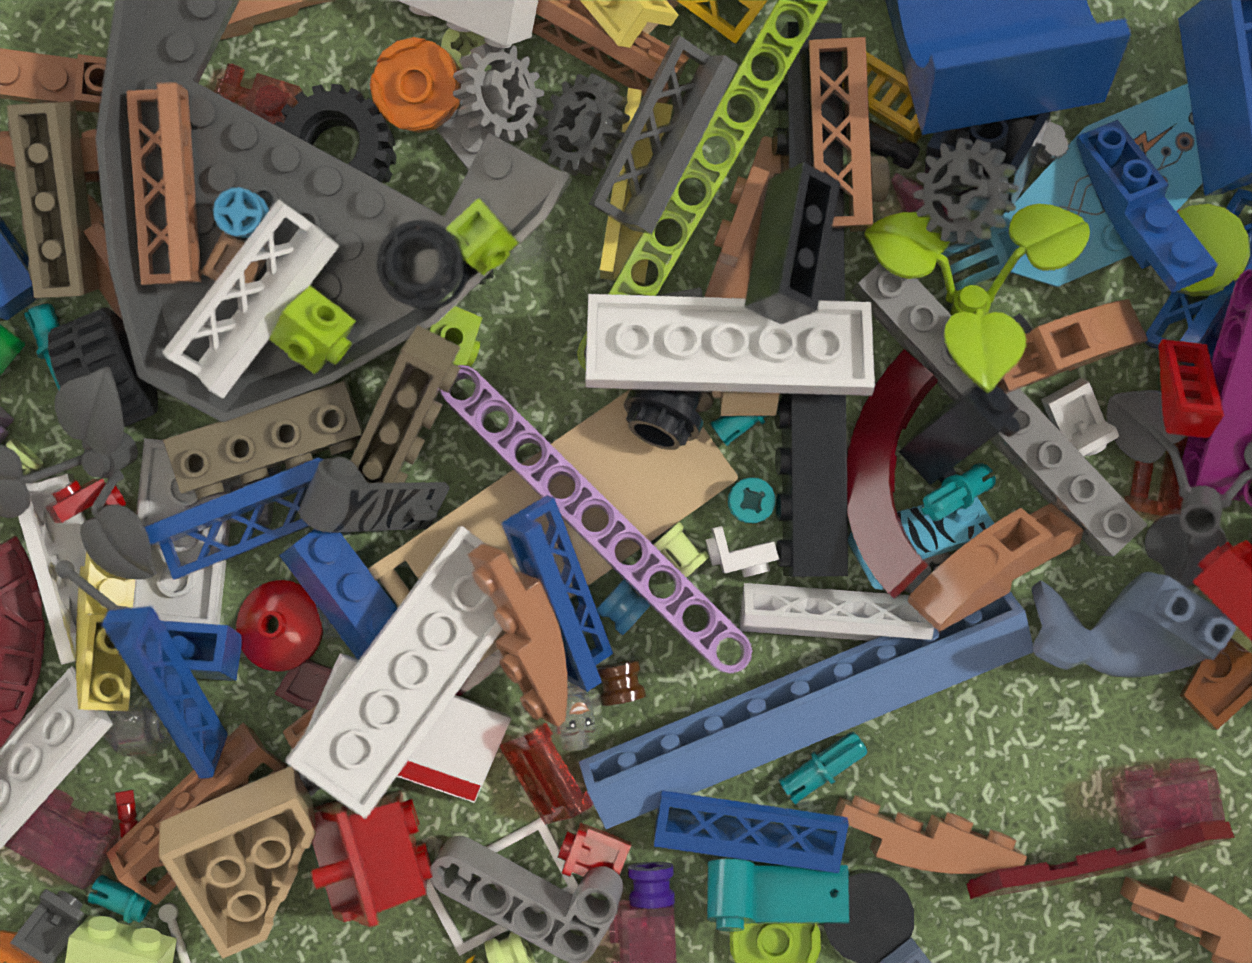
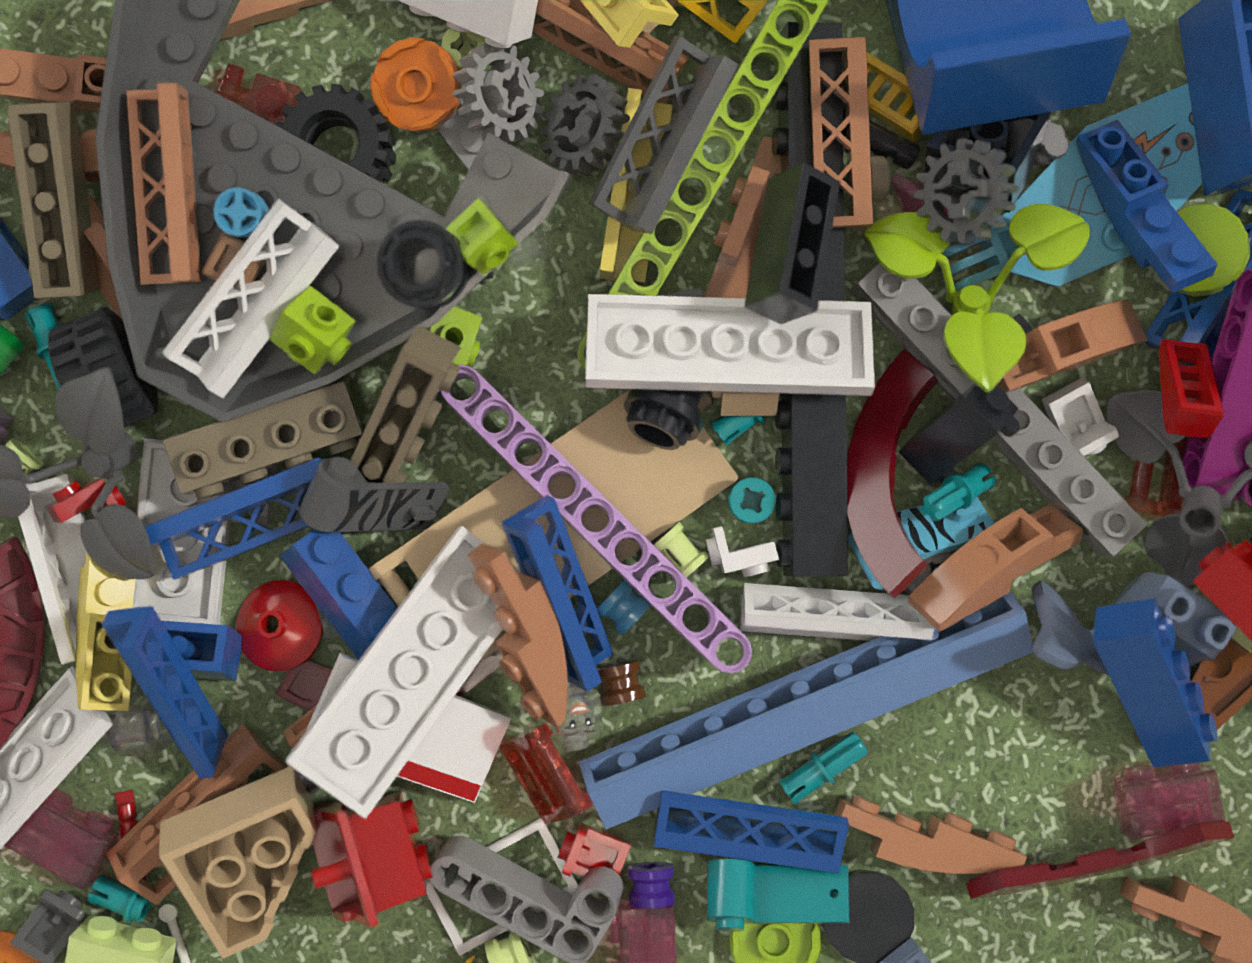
dark grey hinge [55,560,130,611] -> none
none -> blue brick [1093,598,1217,767]

